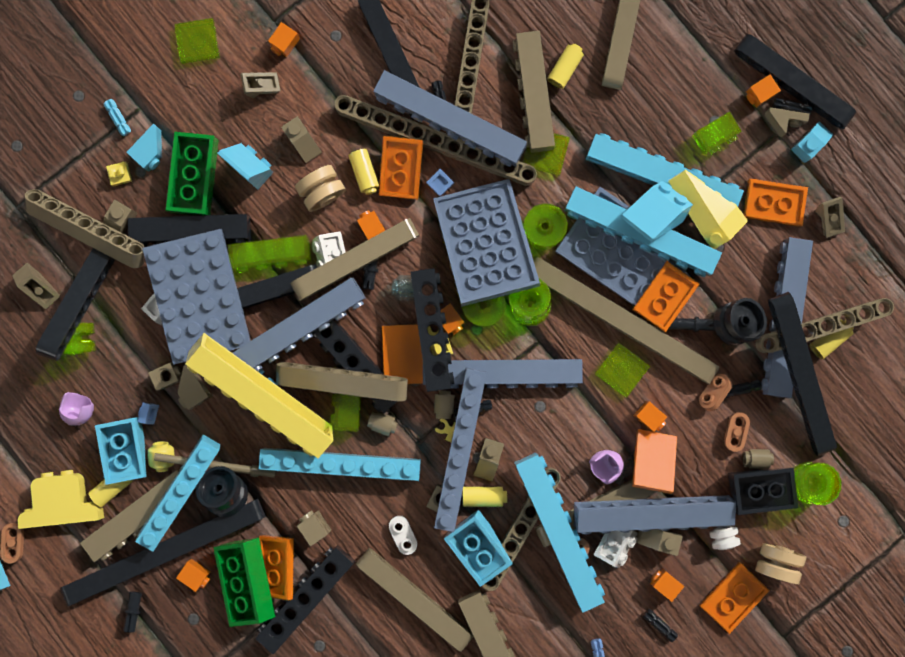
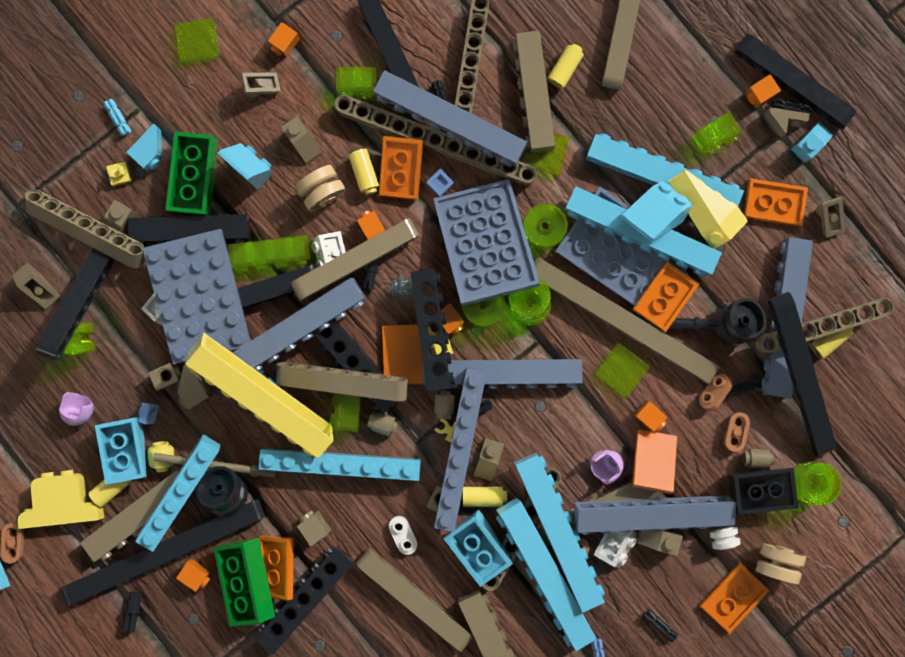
orange brick [650,568,685,602] -> none
none -> clear neon green brick [336,67,377,98]
none -> medium azure brick [496,498,597,651]

